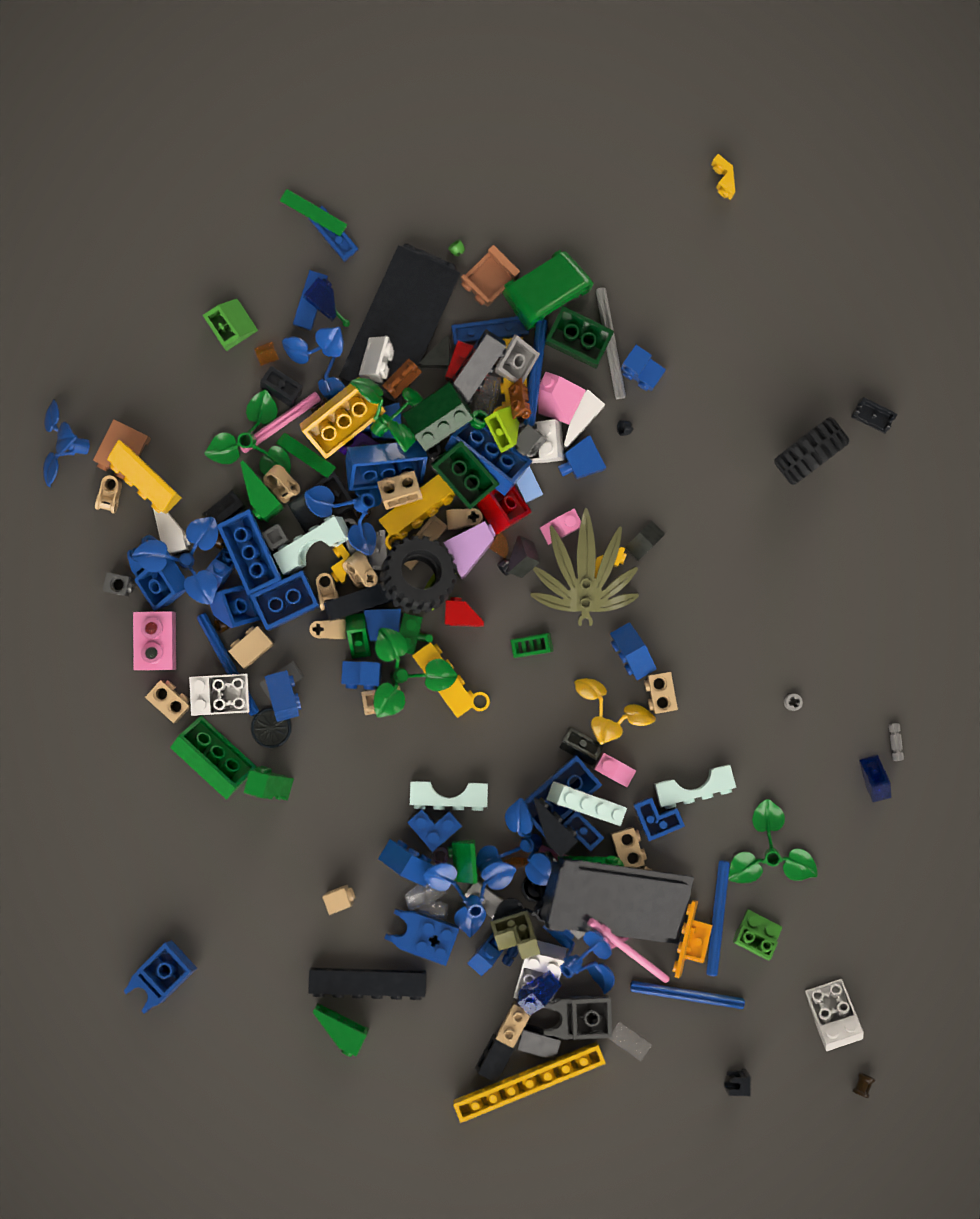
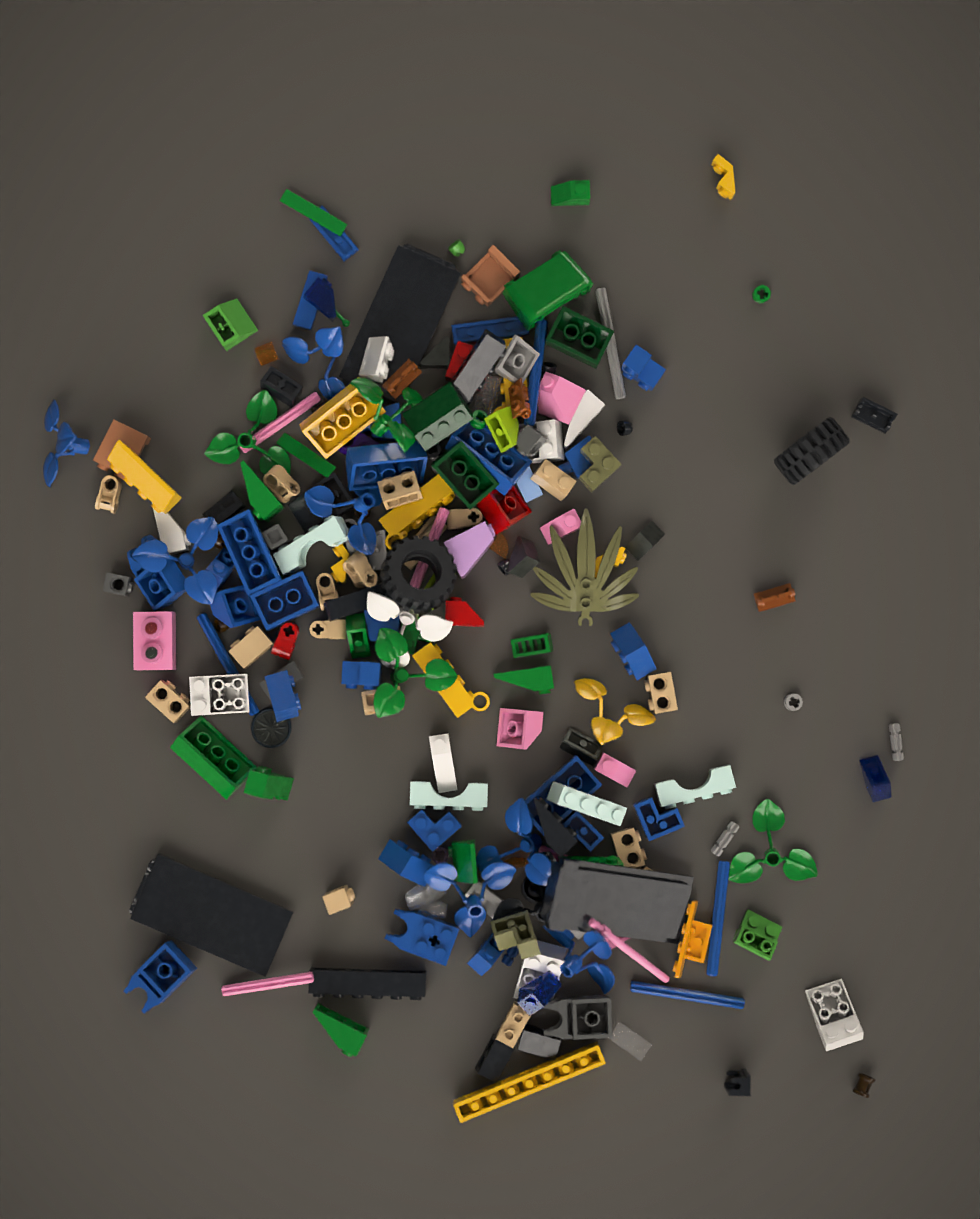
none -> black piece [129,854,294,977]
none -> bright pink axle [221,972,314,996]
none -> red piece [271,622,299,660]
none -> white plant [367,591,453,669]
none -> bright pink axle [409,507,449,589]
none -> white slope [429,733,458,793]
none -> green slope [494,666,554,695]
none -> bright pink slope [496,708,543,750]
none -> tan brick [530,459,577,501]
none -> black hinge [542,362,557,376]
none -> green slope [551,180,590,206]
none -> olive brick [579,436,621,493]
none -> light grey axle [711,821,739,856]
none -> green bush [752,285,771,303]
none -> dark orange hinge [754,583,796,612]

